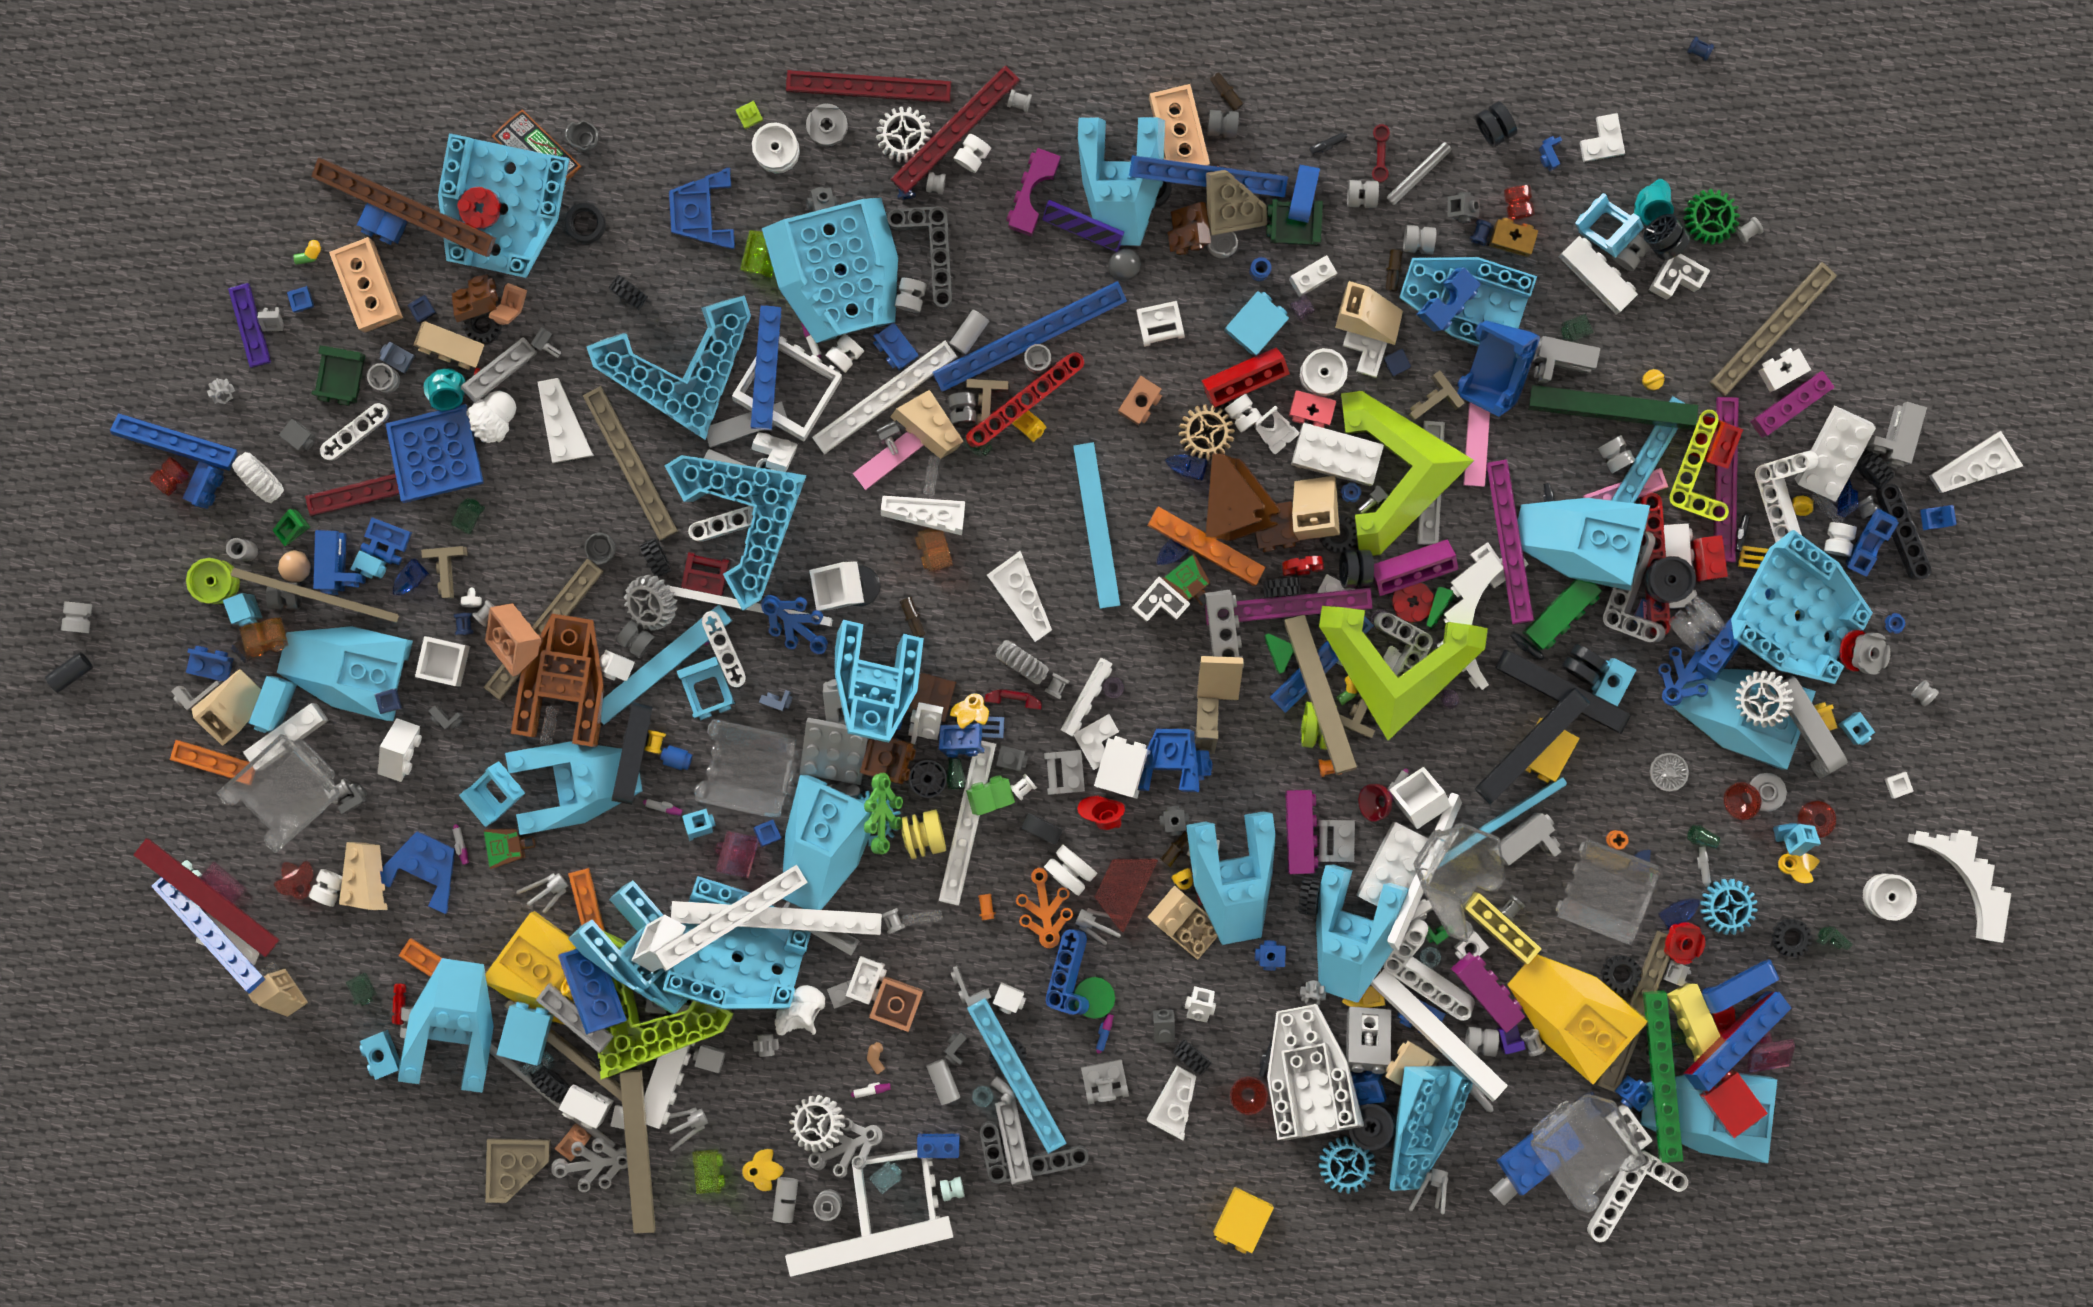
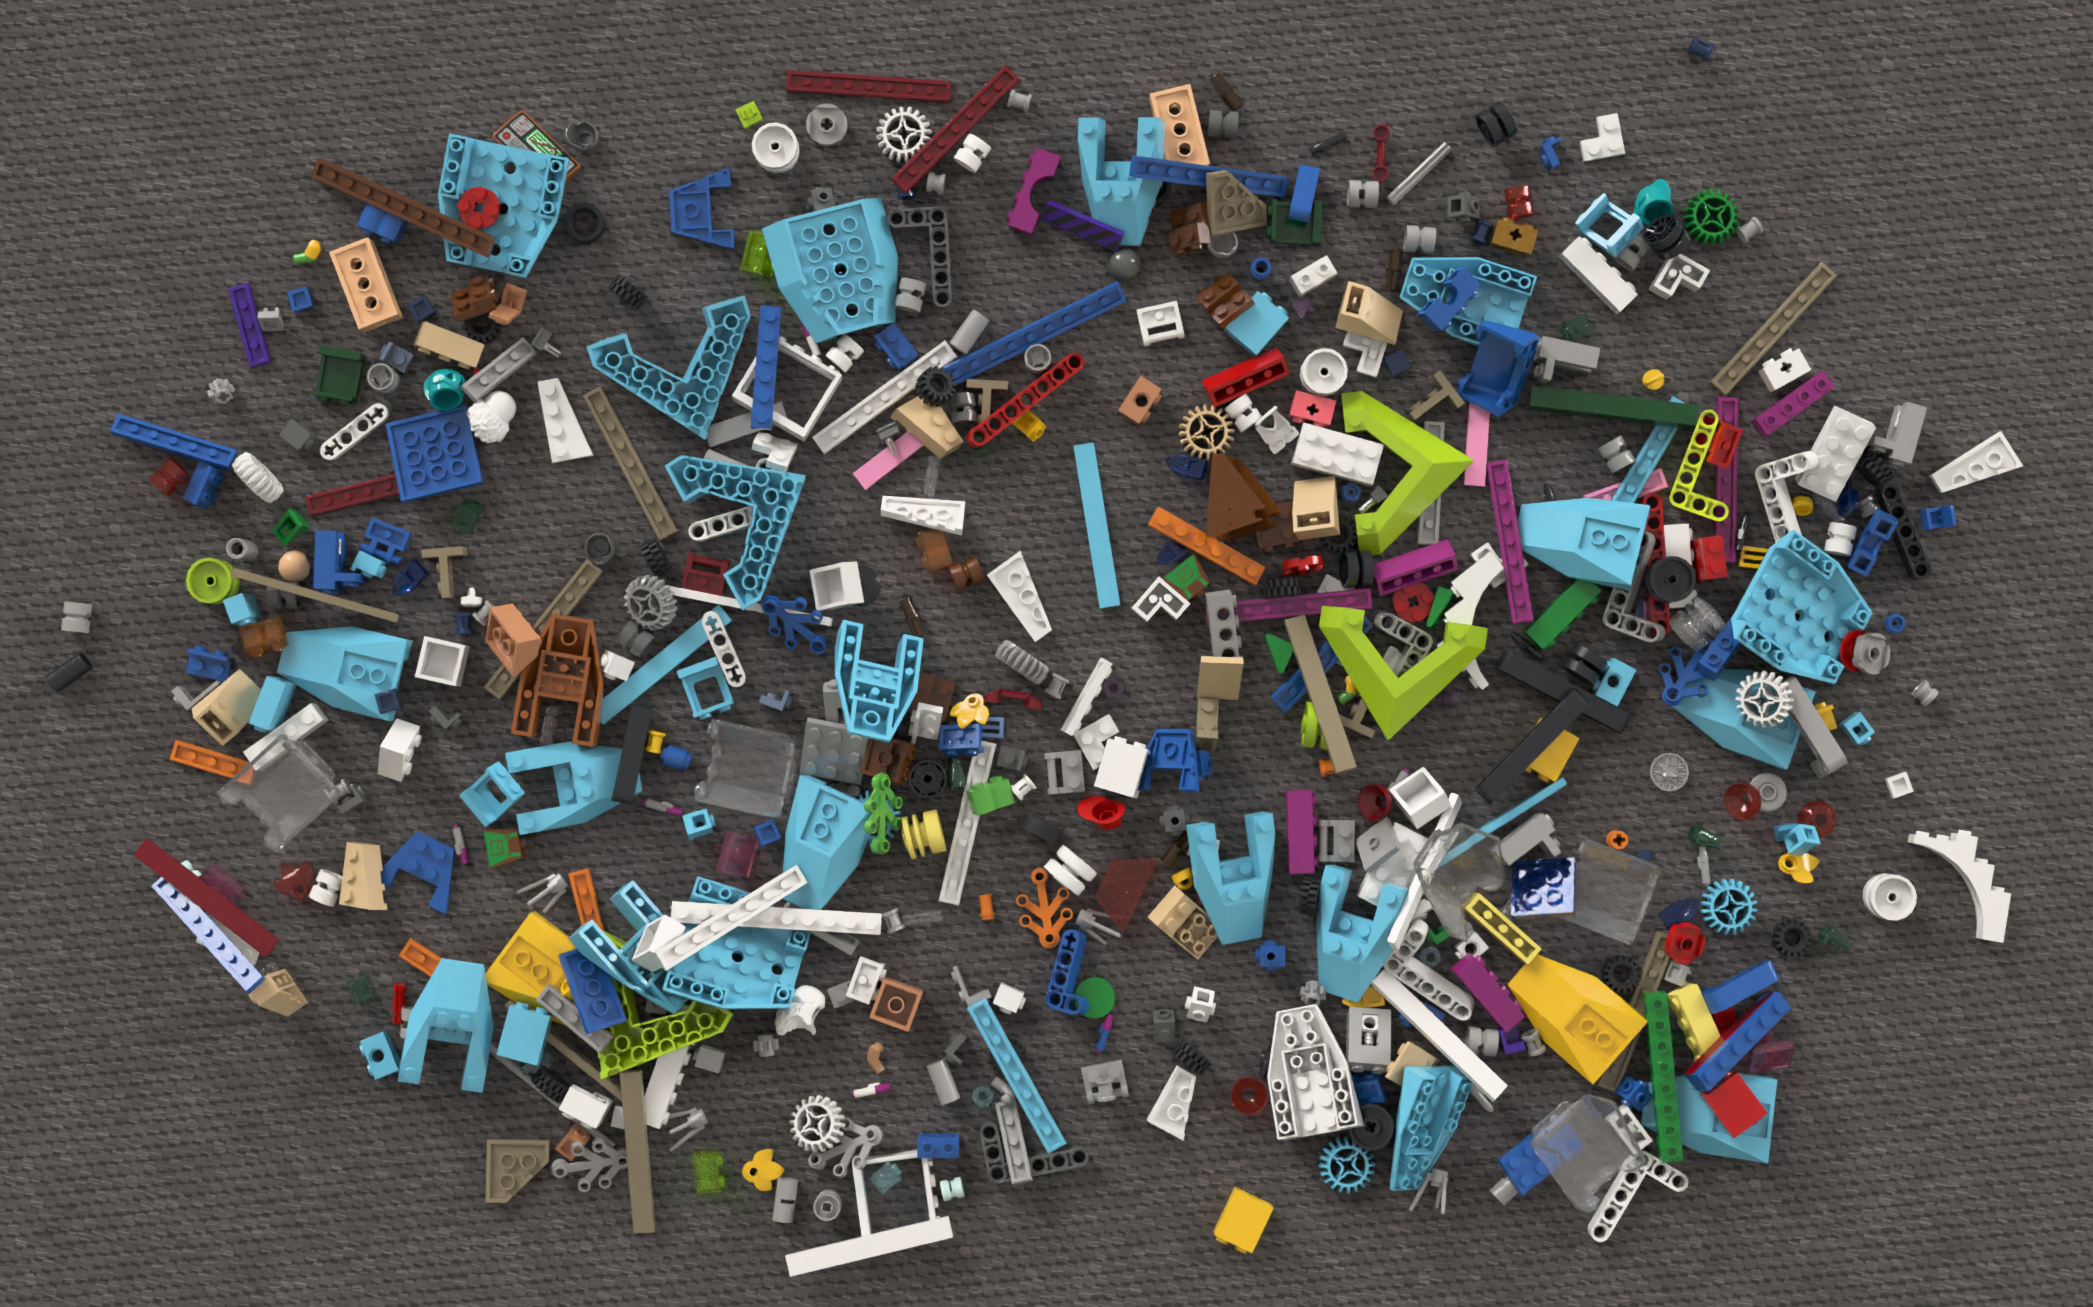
none -> black tyre [915,366,956,407]
none -> reddish brown wheel [949,556,986,591]
none -> reddish brown plate [1196,273,1255,329]
none -> light grey plate [1355,817,1400,873]
none -> clear blue plate [1511,857,1576,920]

